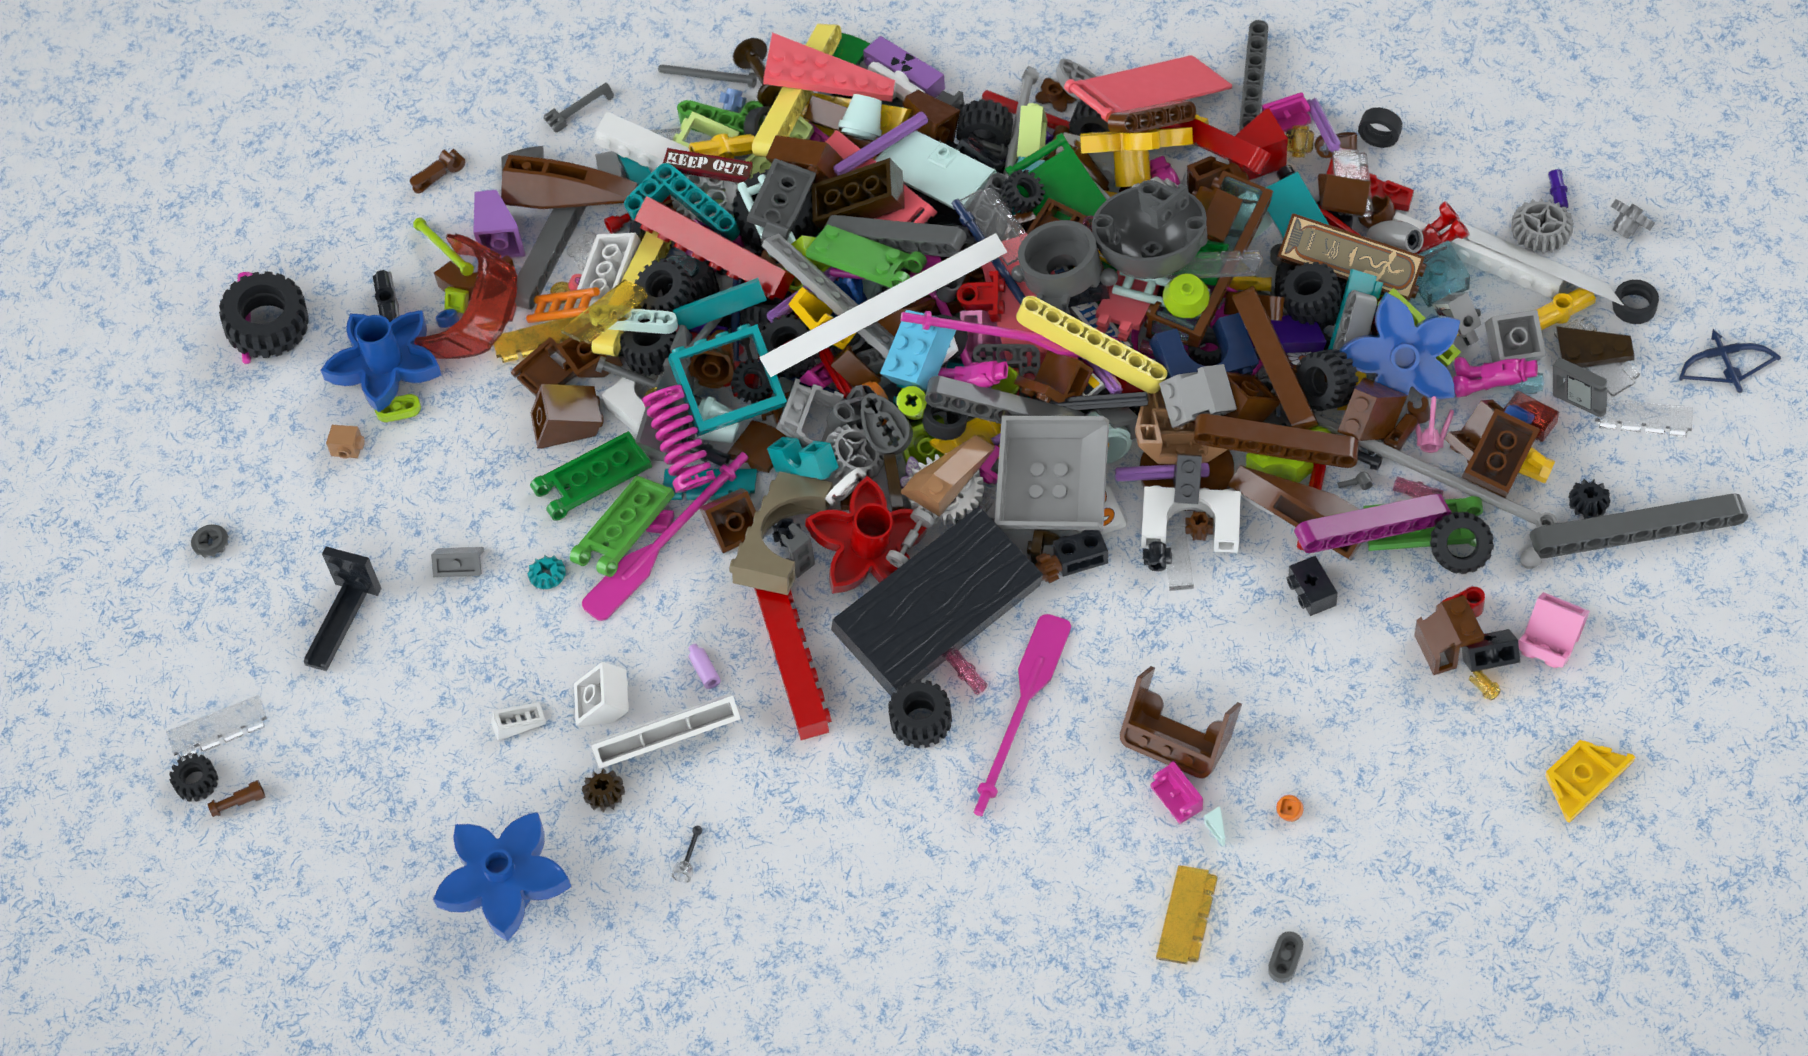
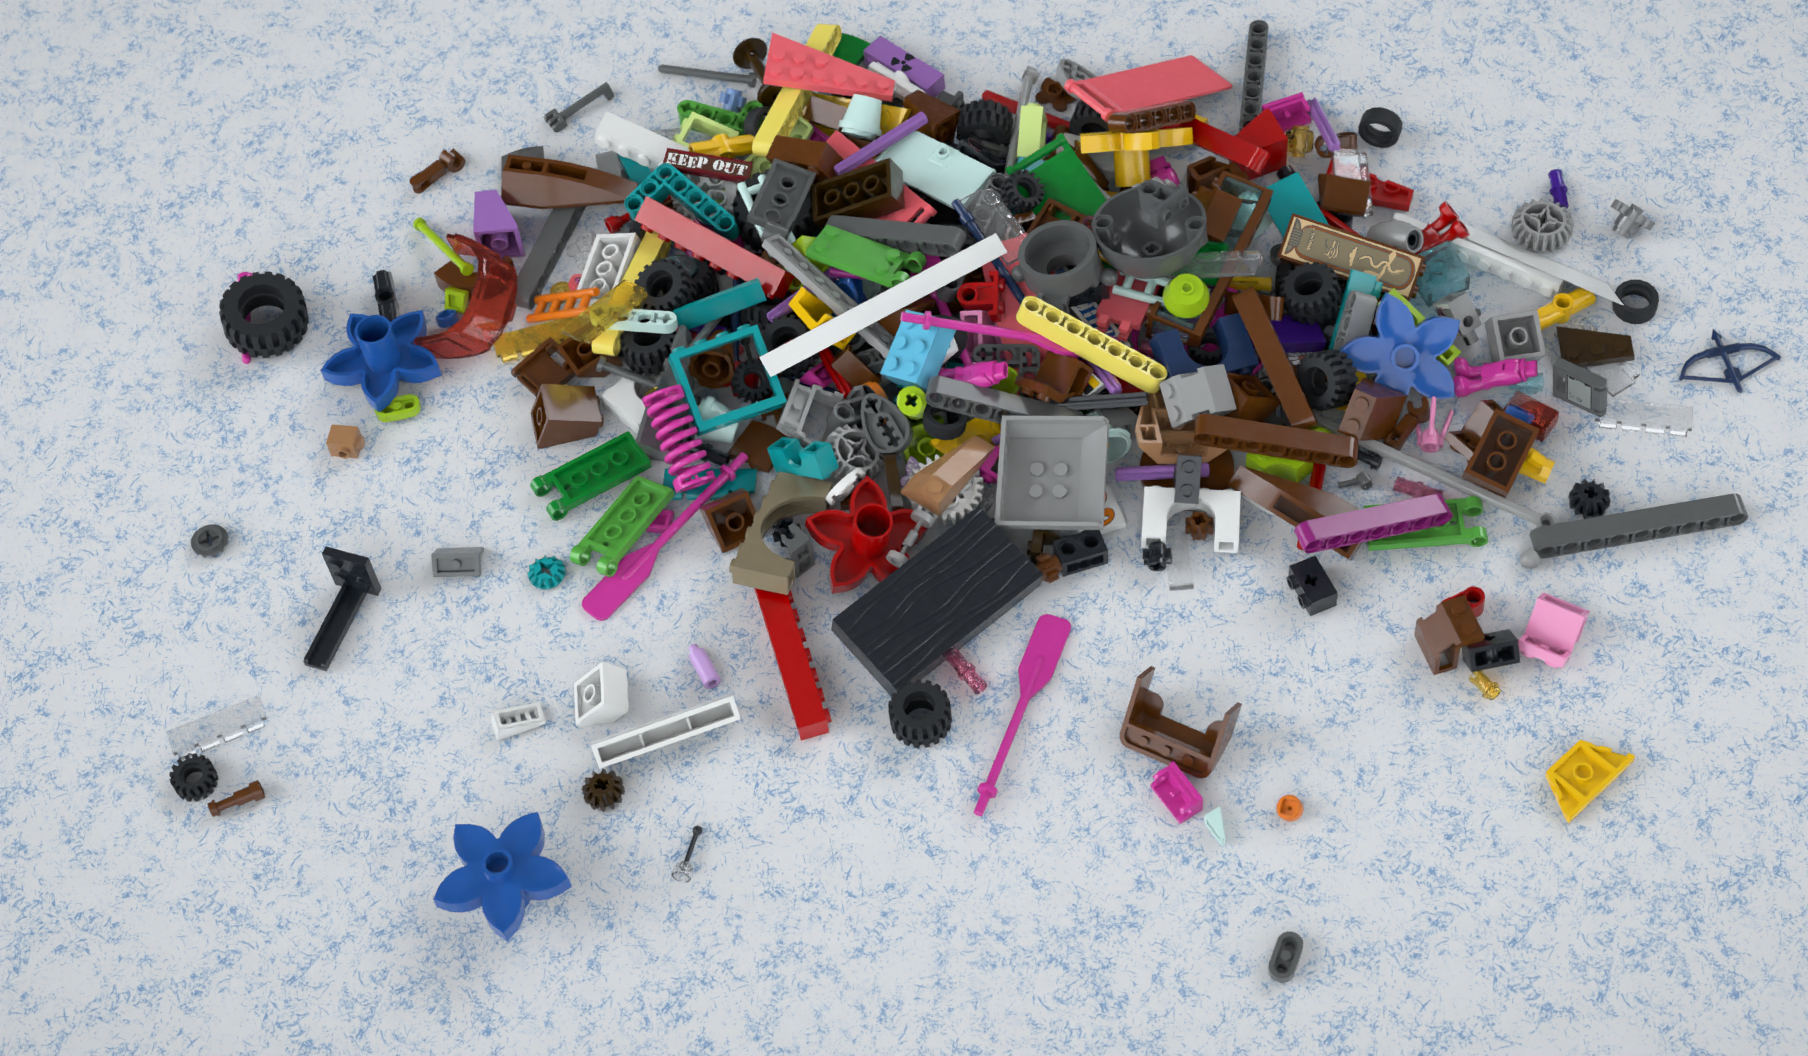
clear yellow windscreen [1156,865,1218,965] -> none
reddish brown hair [1357,195,1396,229] -> none
black tyre [1430,511,1494,574] -> none

